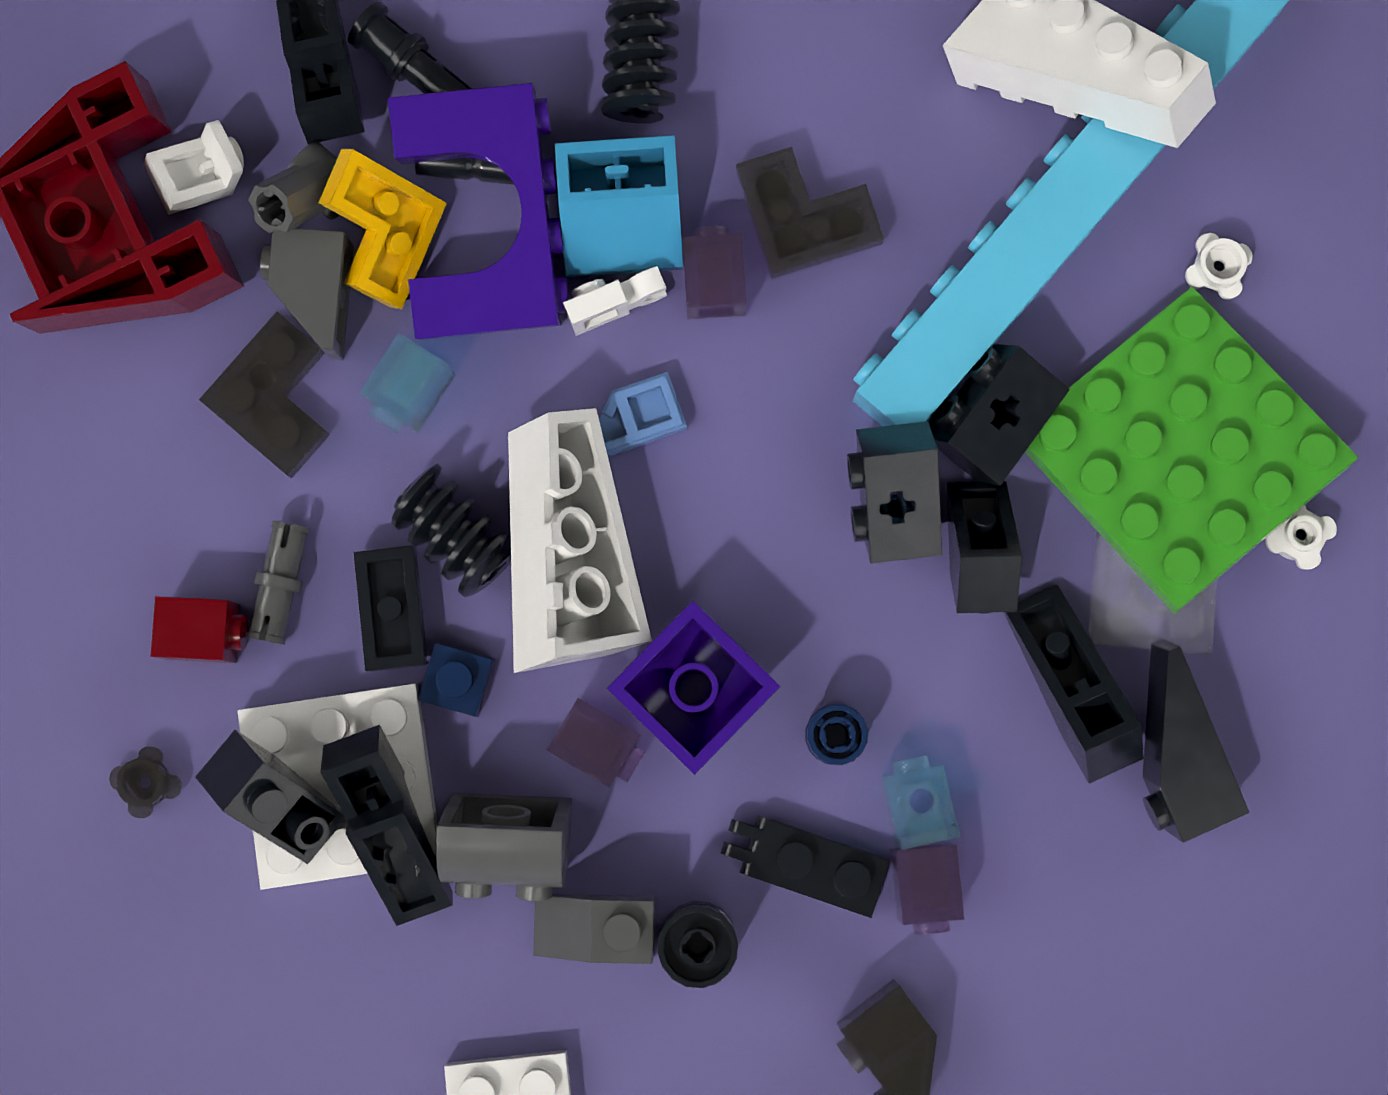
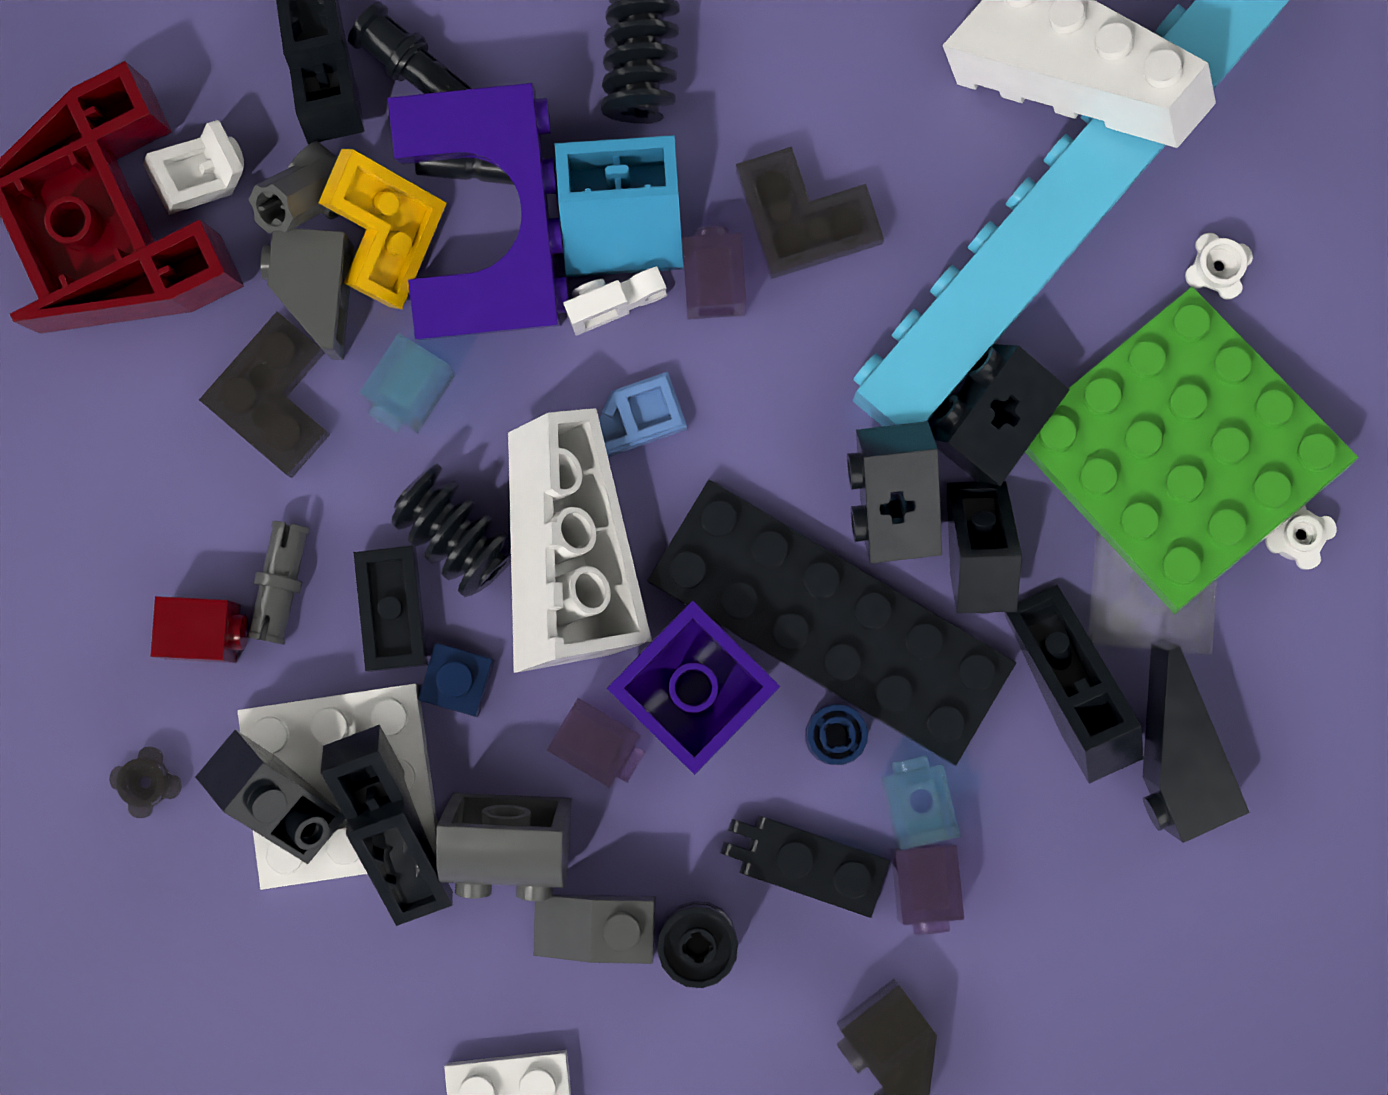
none -> black plate [647,479,1016,766]

